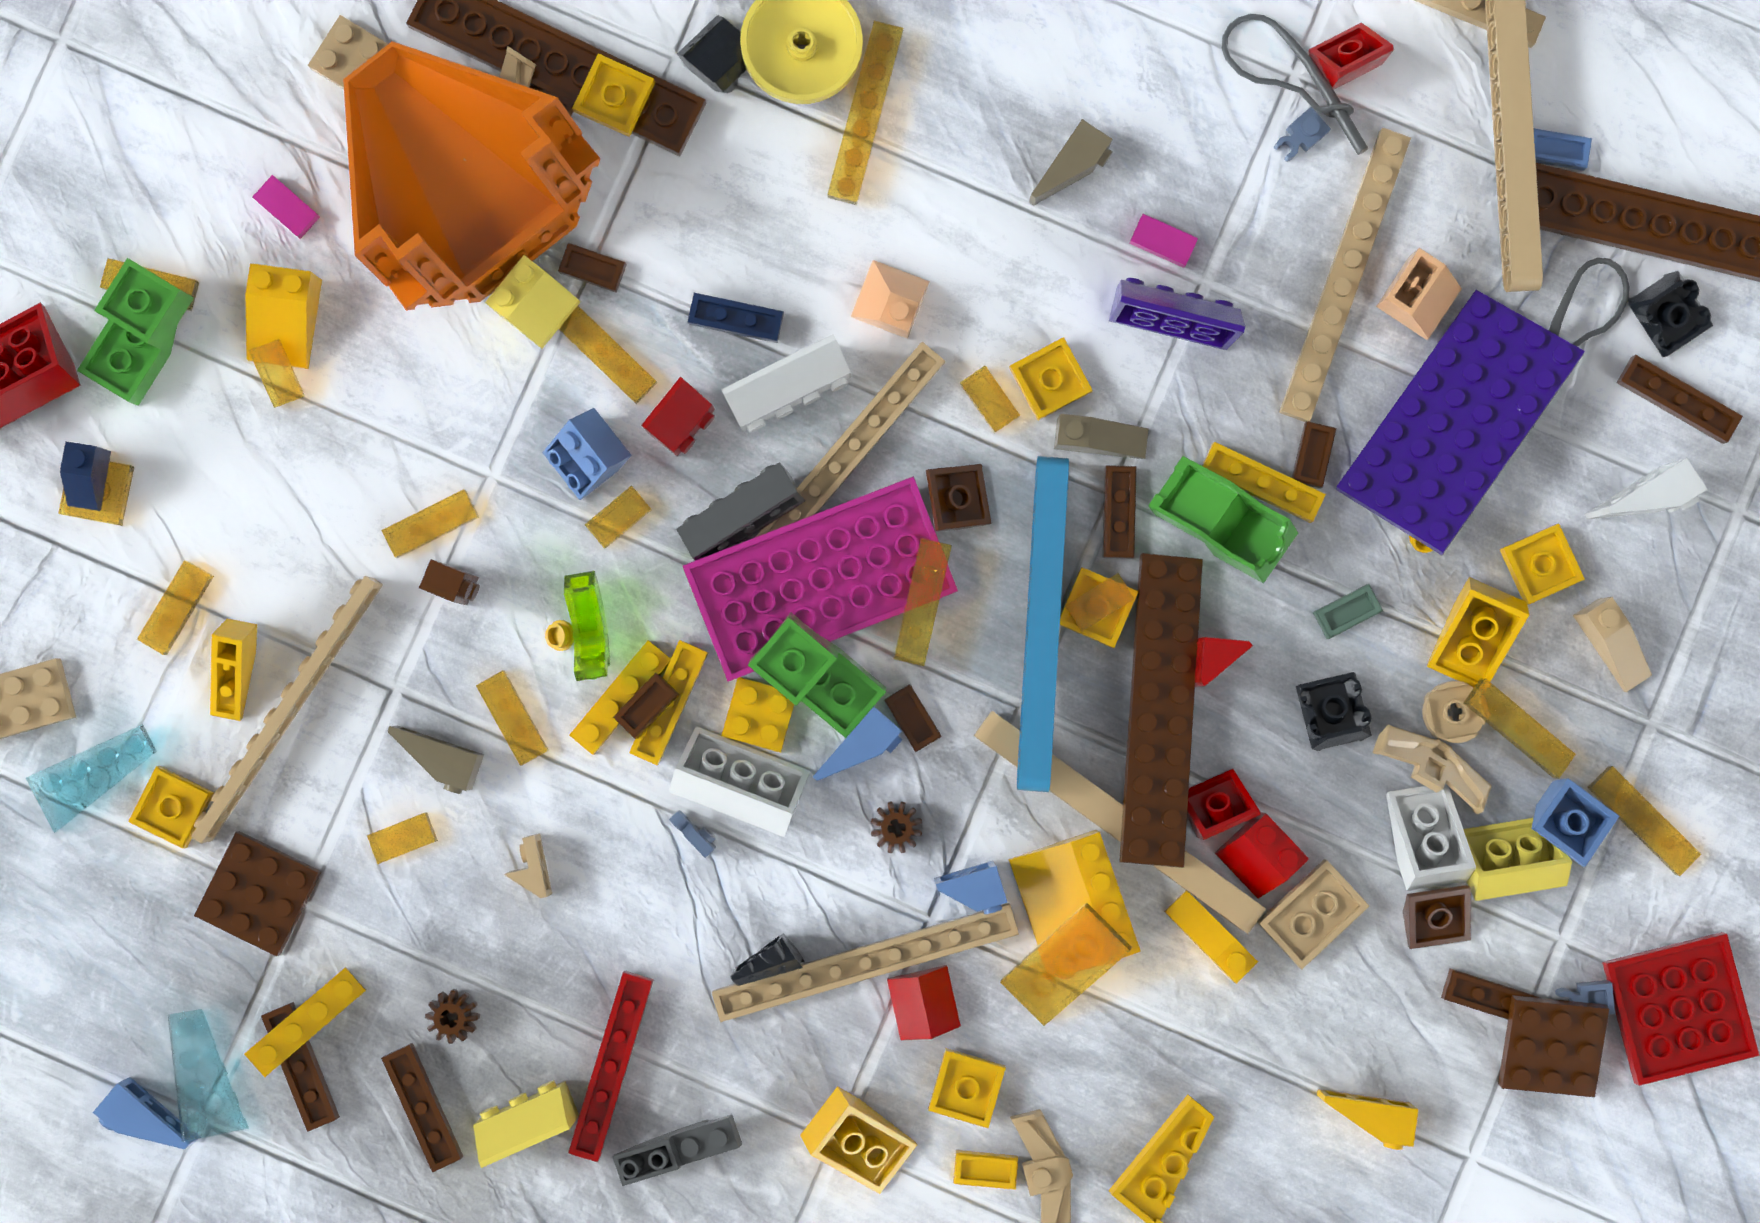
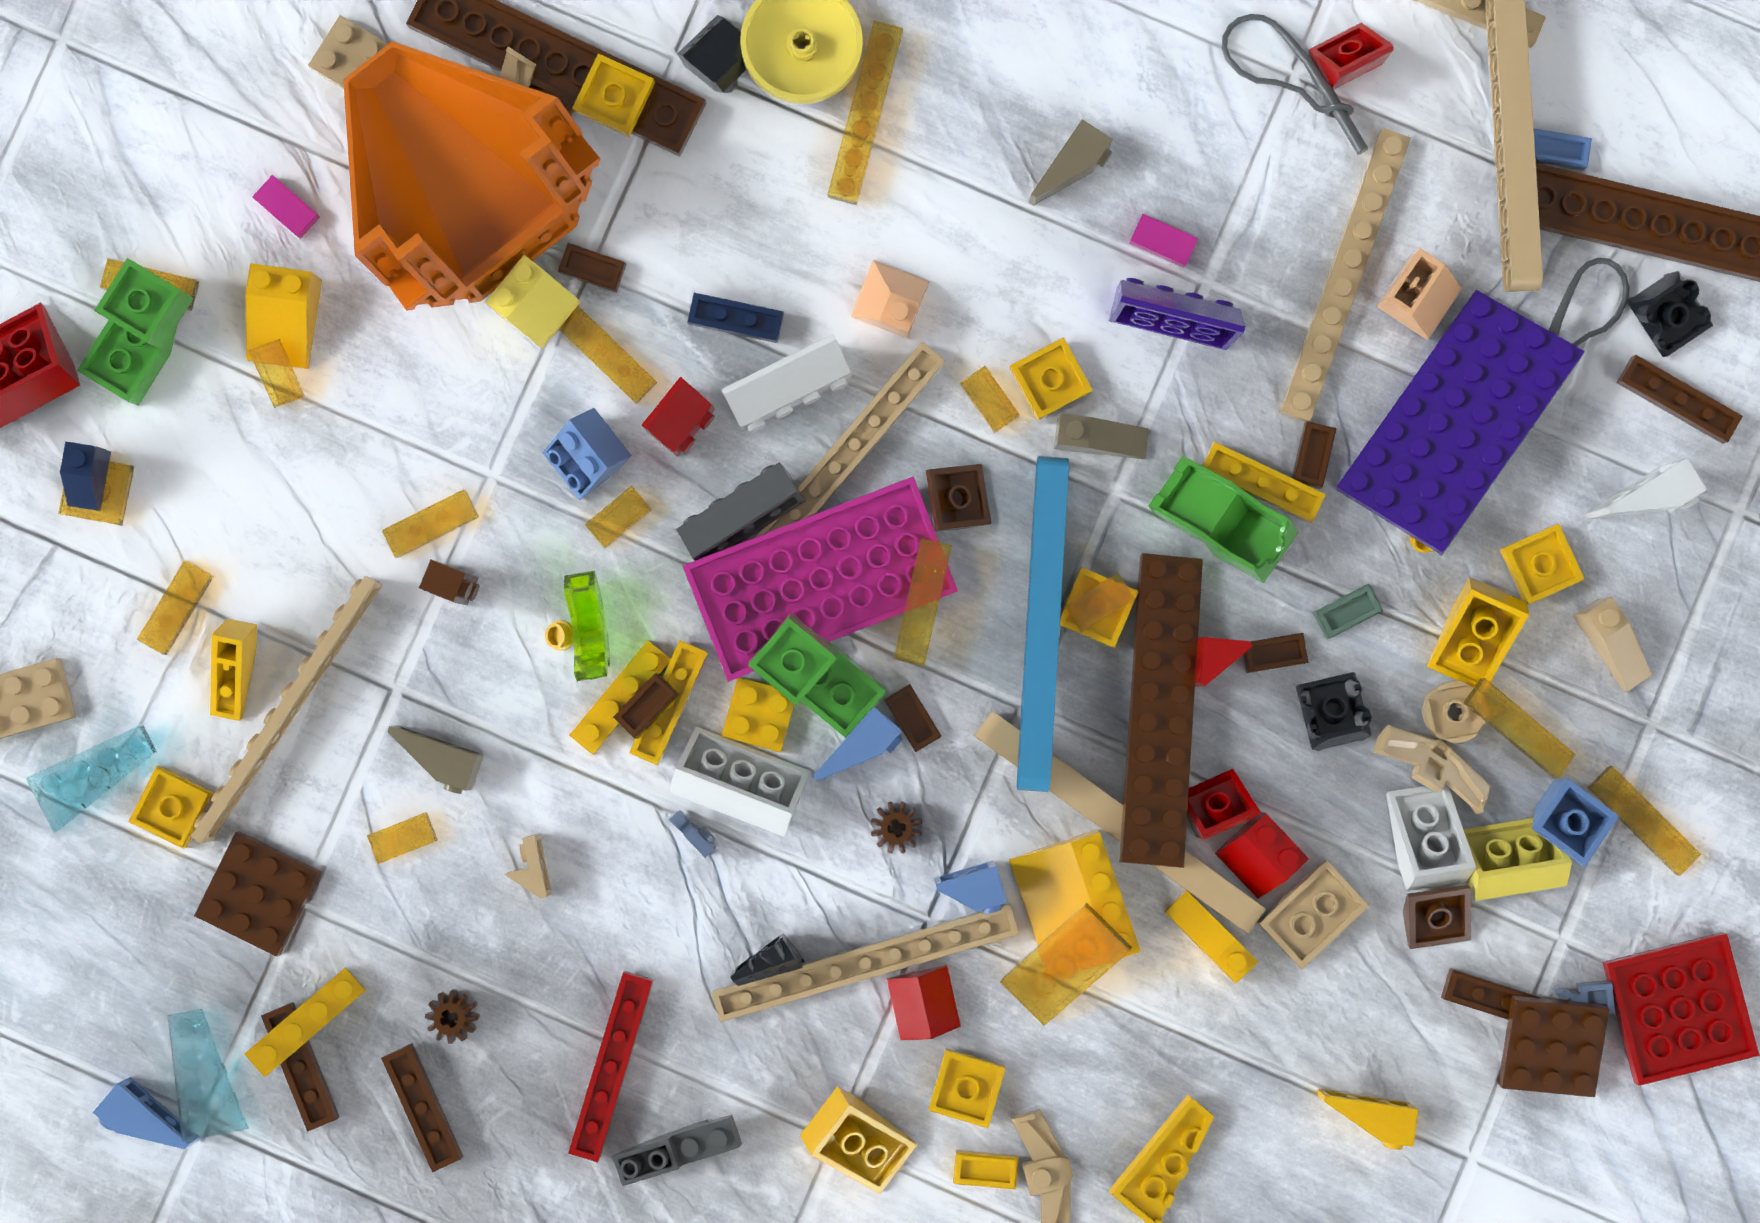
light yellow slope [473,1080,580,1168] -> none
clear yellow tile [476,670,549,766] -> none
reddish brown tile [1102,465,1137,559] -> none
sand blue plate [1274,107,1331,162] -> none
none -> reddish brown tile [1243,633,1309,673]

